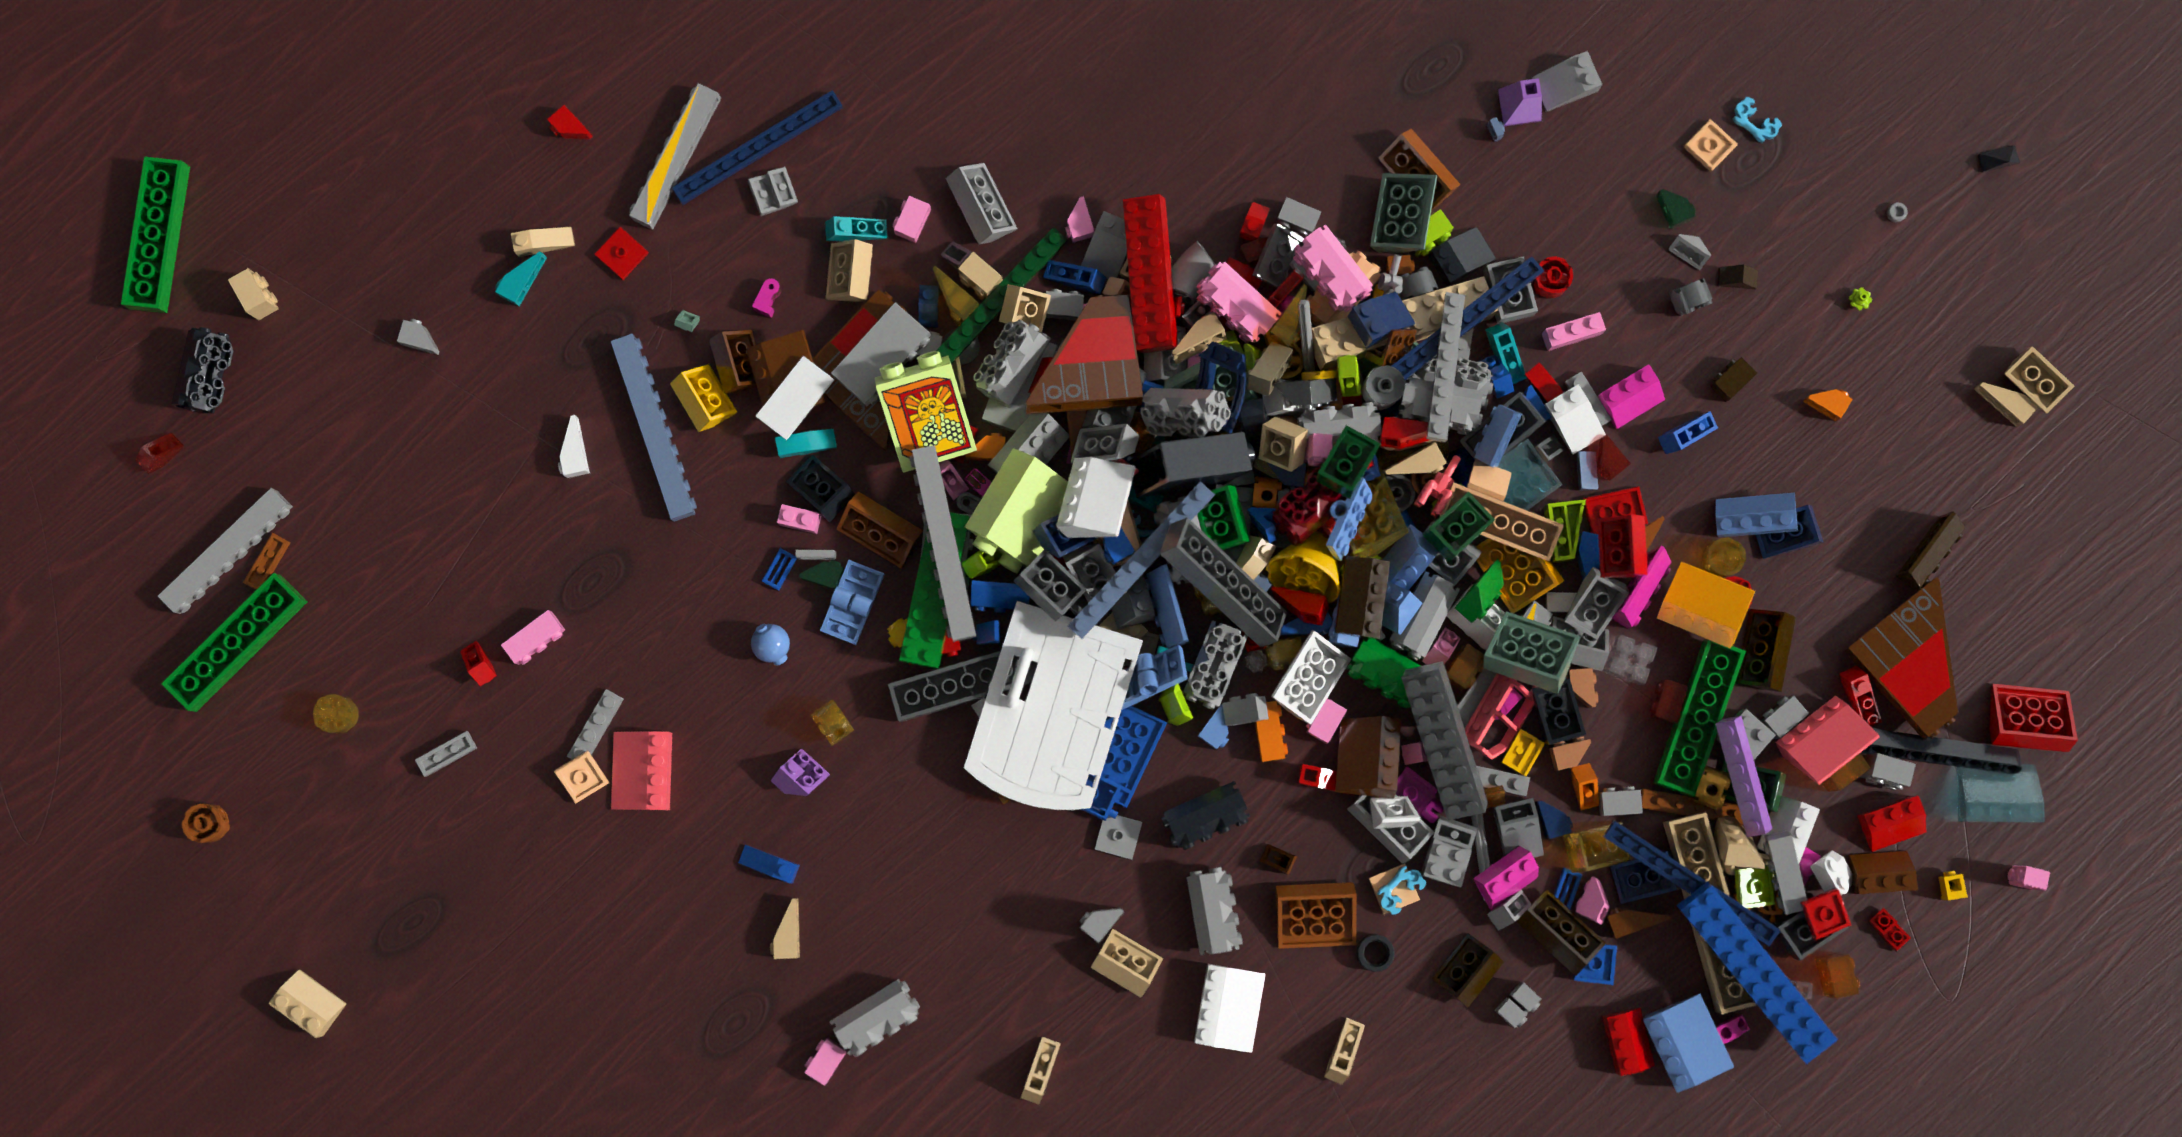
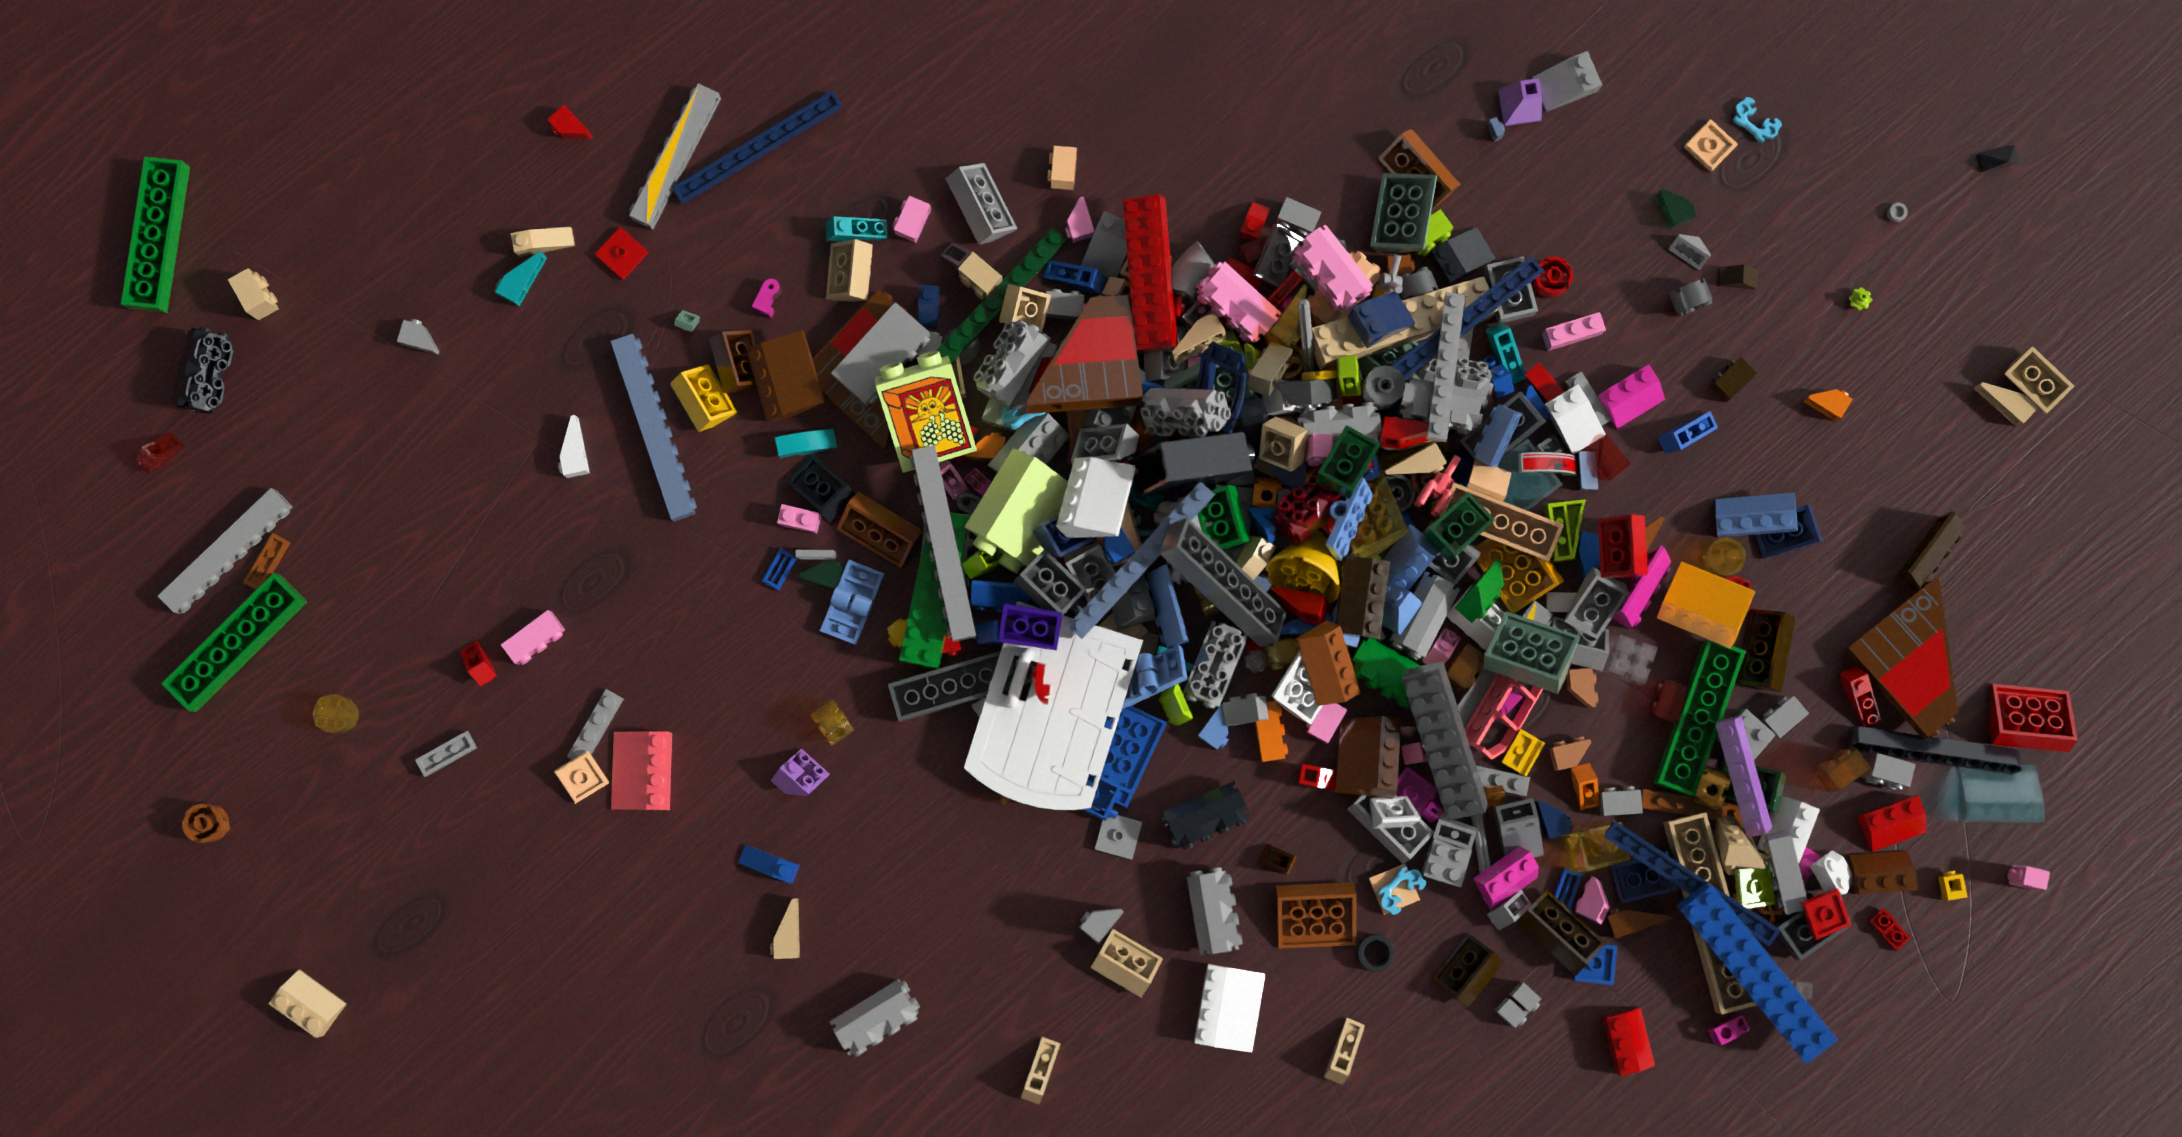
light grey slope [748,167,798,216] -> none
medium blue brick [751,624,790,665] -> none
white tile [756,356,834,440] -> none
bright pink brick [805,1038,848,1086] -> none
clear yellow slope [933,266,979,326] -> none
reddish brown bracket [1365,329,1417,366] -> none
black slope [1532,678,1586,746] -> none
red tile [1582,486,1648,534] -> none
medium blue slope [1643,994,1734,1093] -> none
coral slope [1776,696,1880,785] -> none
clear orange brick [1815,953,1860,999] -> none
none -> dark purple slope [999,604,1062,651]
none -> medium azure helmet [1001,406,1045,430]
none -> red slope [1031,663,1051,705]
none -> light nougat brick [1048,146,1077,190]
none -> dark orange slope [1296,621,1361,706]
none -> slope [1518,452,1578,476]

